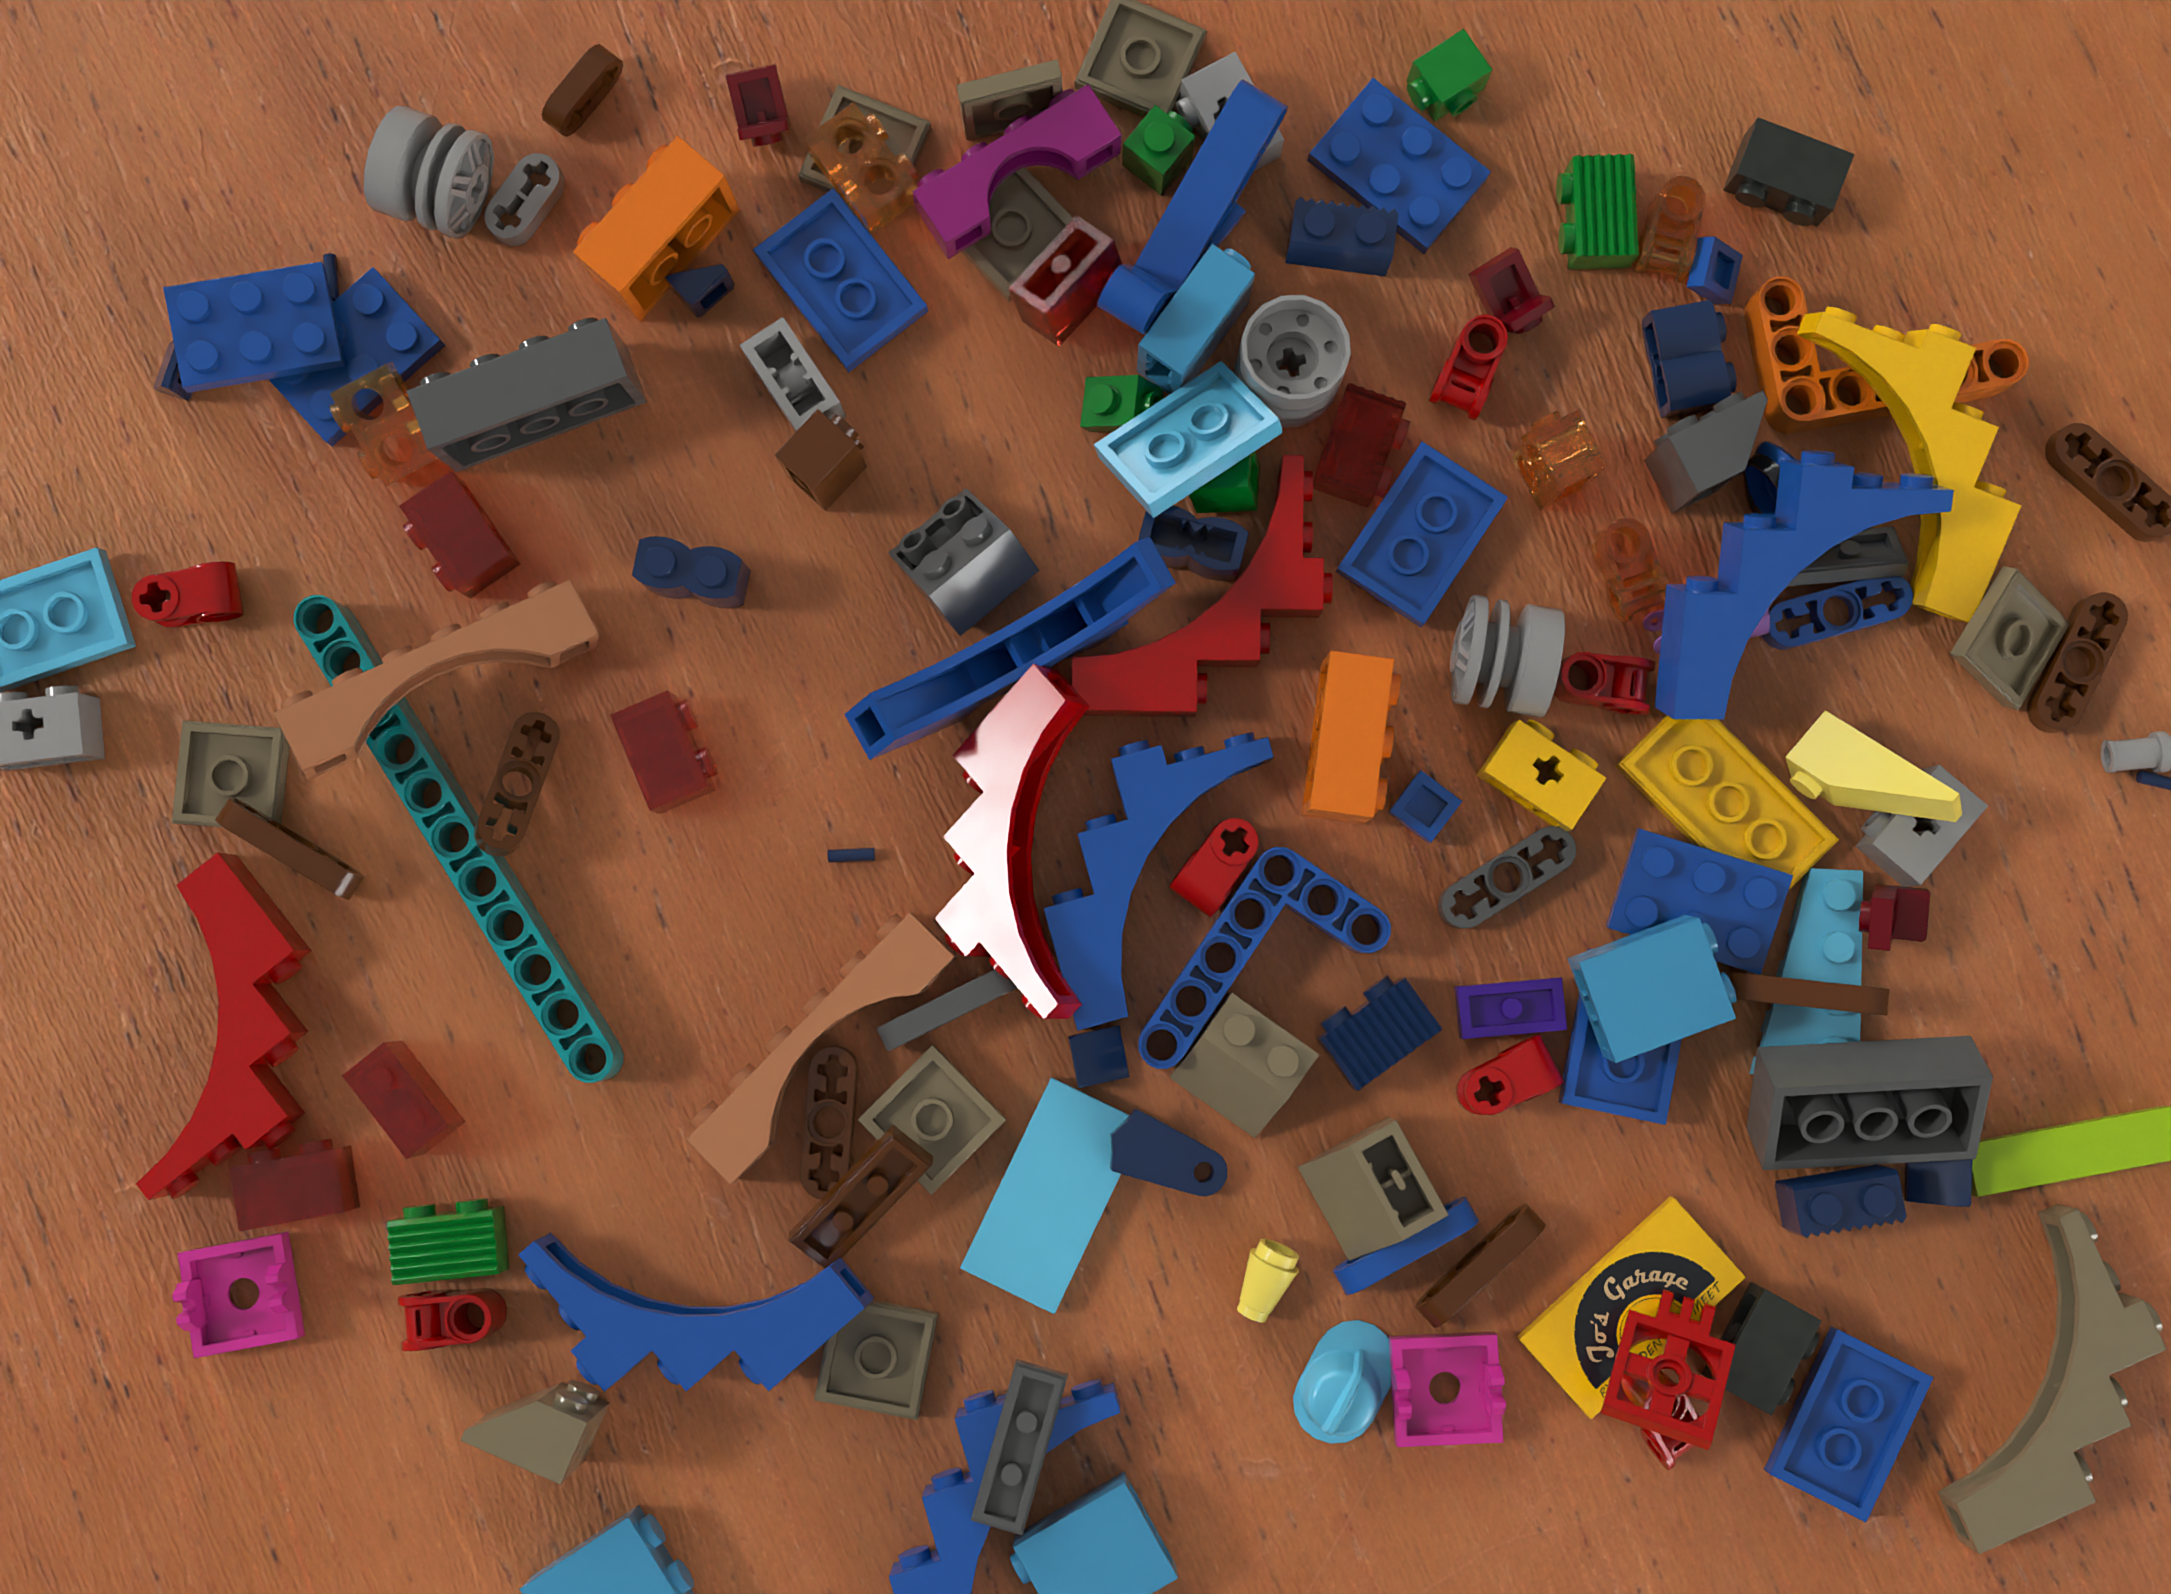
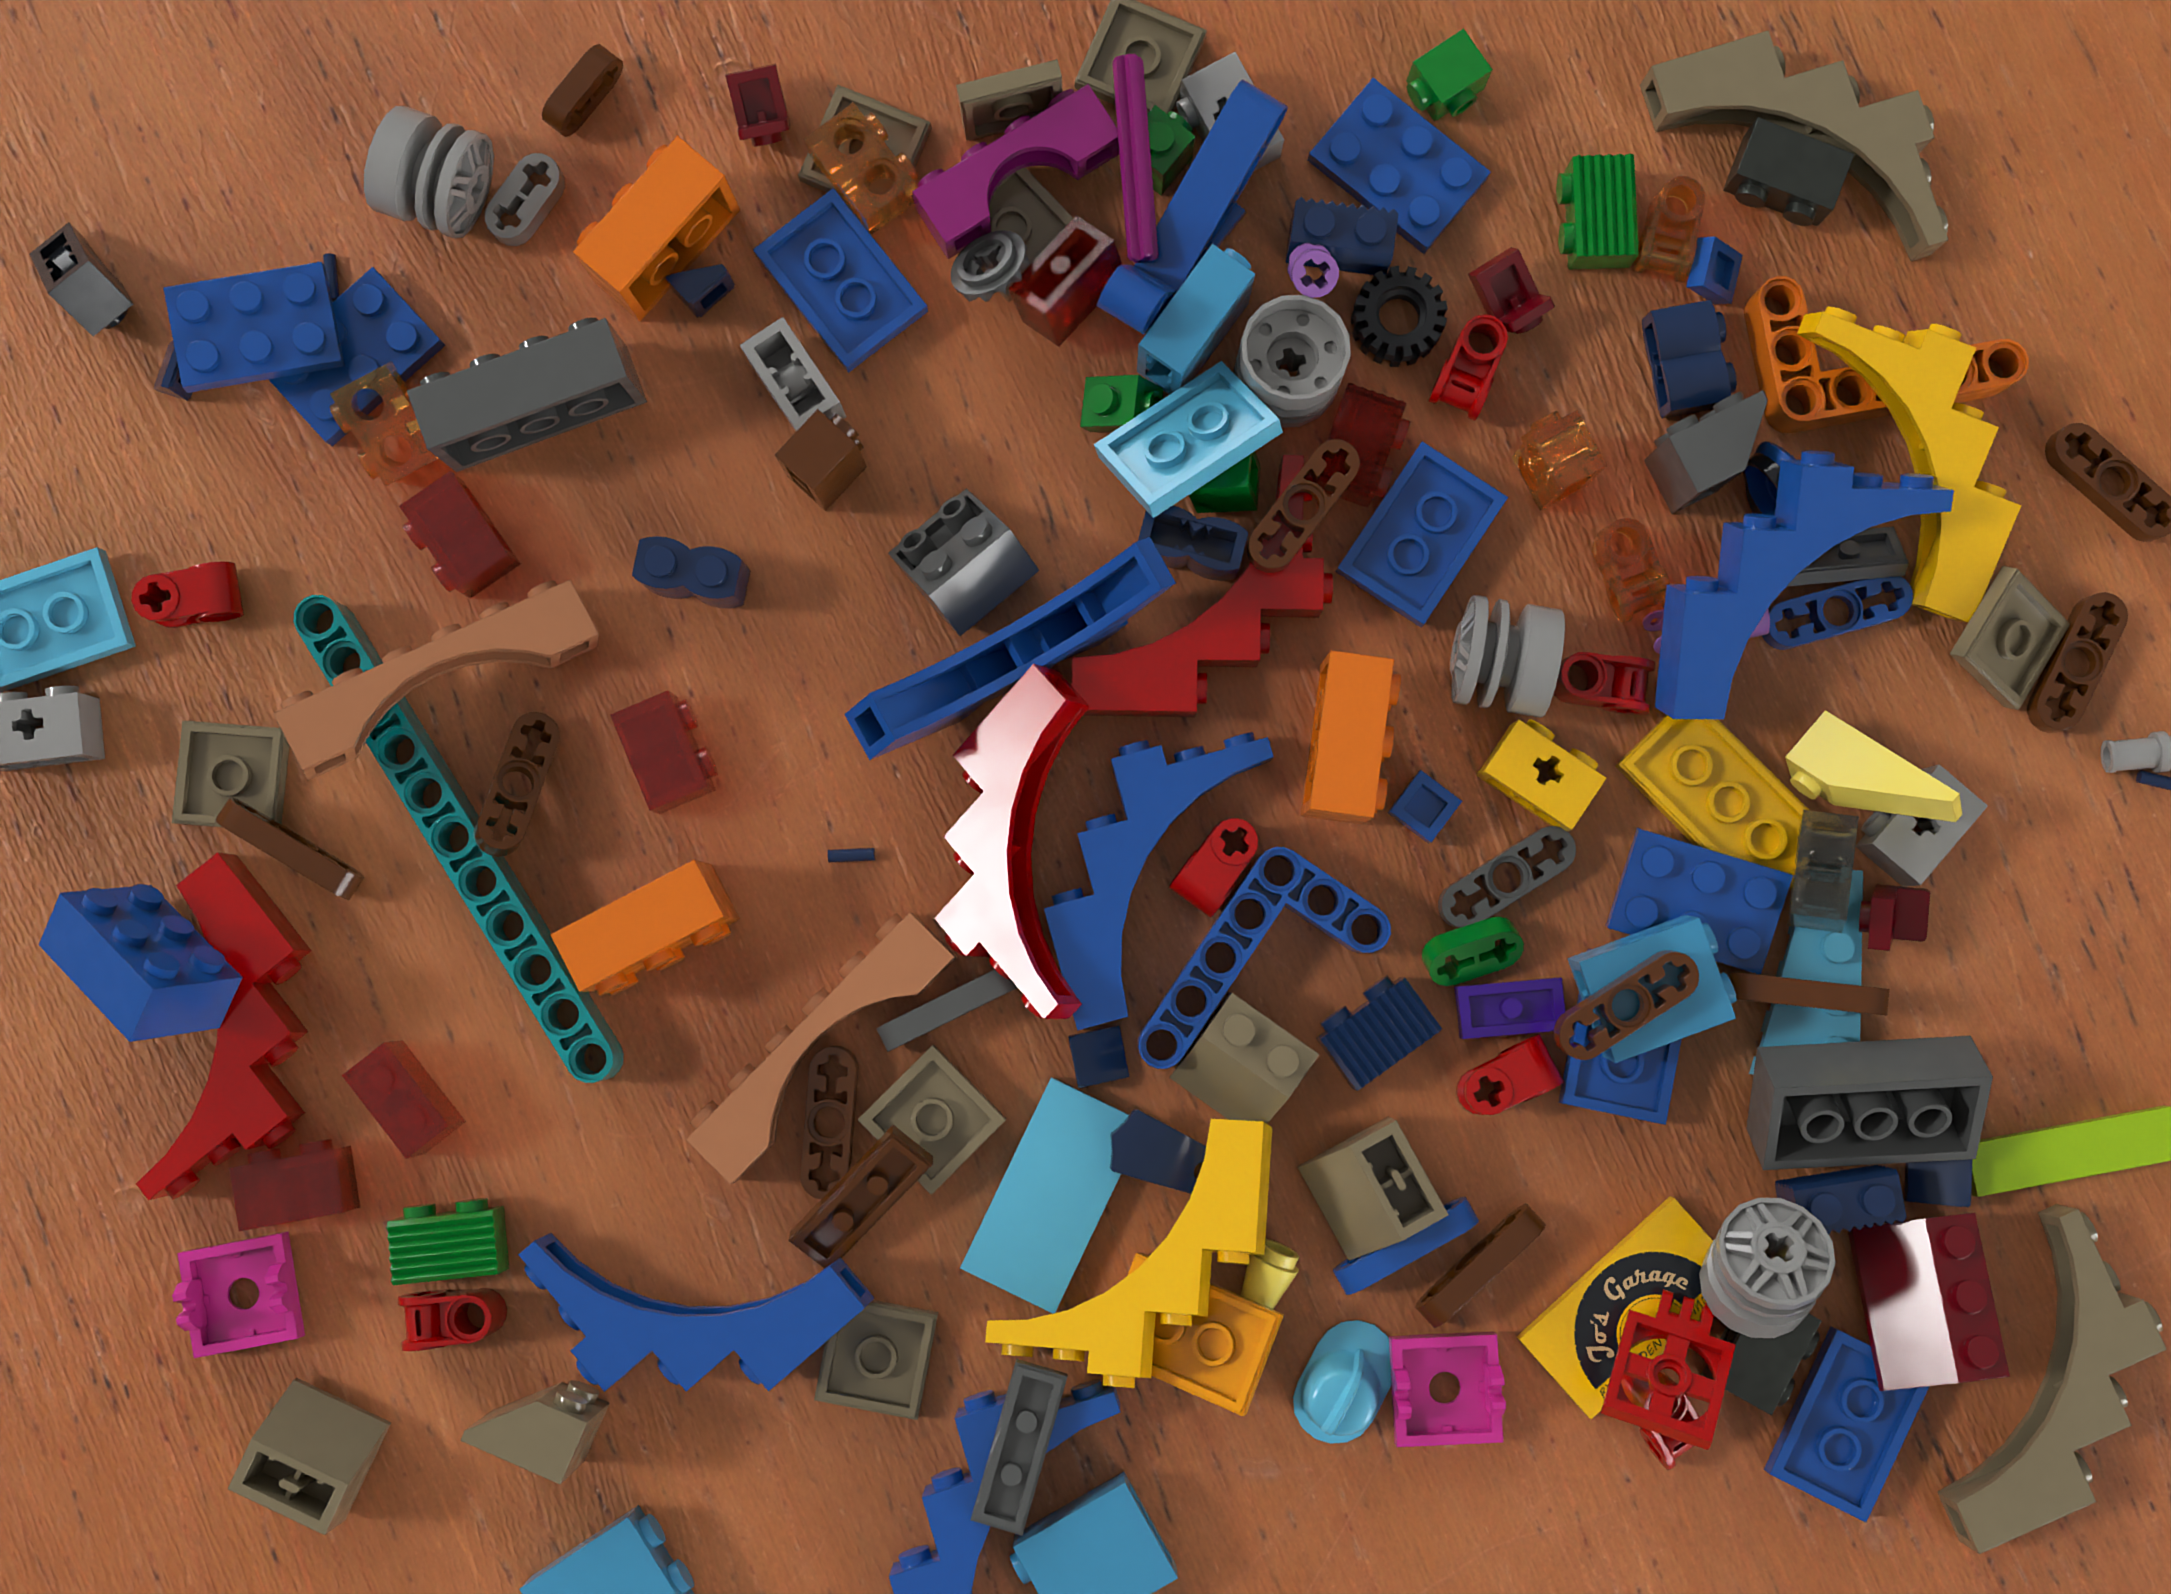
none -> black arch [29,222,133,336]
none -> blue brick [39,884,243,1042]
none -> dark tan slope [228,1378,391,1535]
none -> orange brick [550,859,740,996]
none -> dark grey gear [950,230,1030,302]
none -> yellow arch [985,1119,1272,1388]
none -> magenta axle [1112,54,1158,263]
none -> light orange tile [1127,1253,1284,1417]
none -> reddish brown beam [1247,439,1360,573]
none -> medium lavender bush [1287,243,1339,298]
none -> black tyre [1351,266,1448,367]
none -> green beam [1422,917,1524,986]
none -> reddish brown beam [1554,950,1699,1060]
none -> dark tan arch [1640,30,1949,261]
none -> light grey wheel [1699,1198,1836,1338]
none -> clear smoke brick [1787,810,1859,933]
none -> dark red slope [1848,1212,2010,1391]

